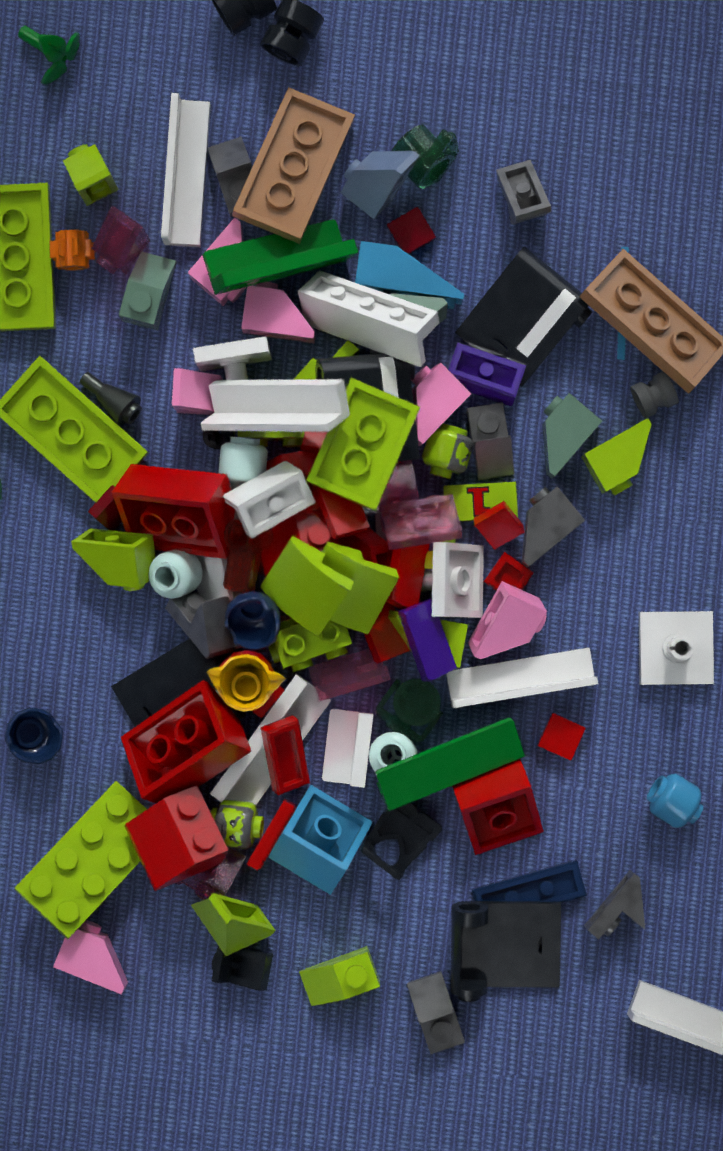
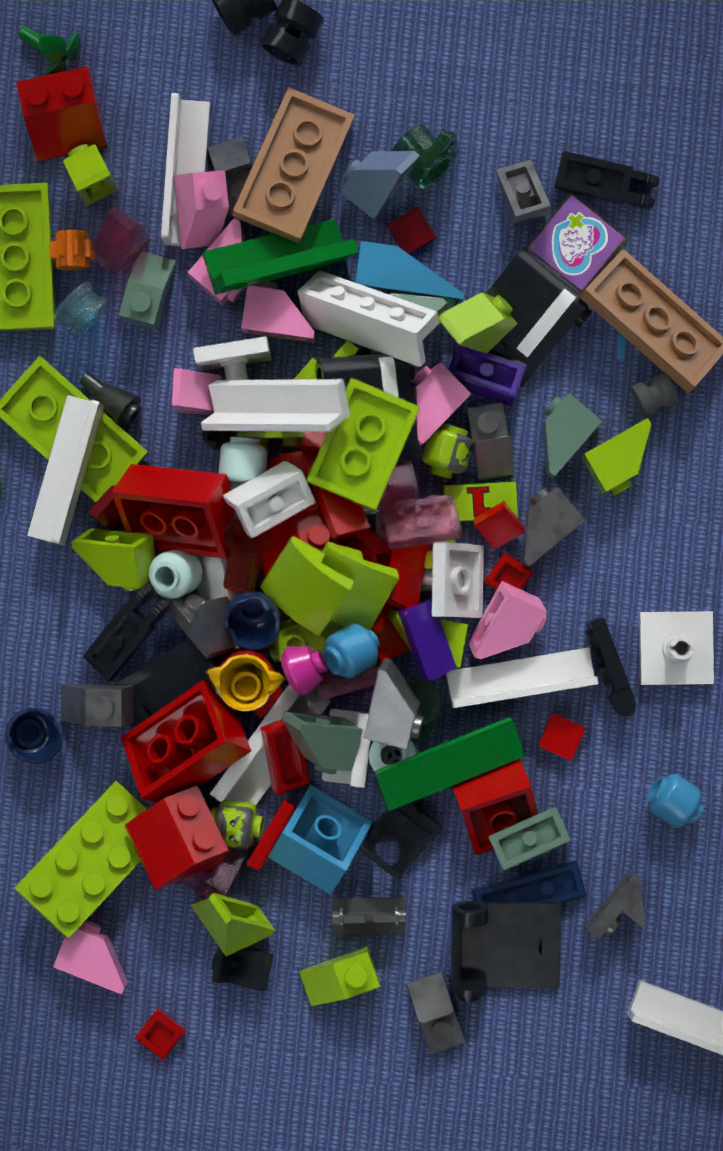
none -> red slope [16,66,108,162]
none -> white panel [27,395,104,546]
none -> clear light blue wheel [53,281,110,338]
none -> flat silver slope [61,684,133,727]
none -> black hinge [83,583,171,681]
none -> red tile [135,1007,187,1060]
none -> bright pink slope [173,170,229,249]
none -> dark pink cone [281,646,327,695]
none -> sand green slope [281,712,363,774]
none -> dark azure head [323,624,380,678]
none -> dark grey hinge [332,897,406,935]
none -> flat silver slope [364,658,423,749]
none -> lime slope [438,292,518,354]
none -> sand green panel [488,806,571,870]
none -> tile [526,193,627,293]
none -> black hinge [553,151,660,209]
none -> black hinge [584,617,637,717]

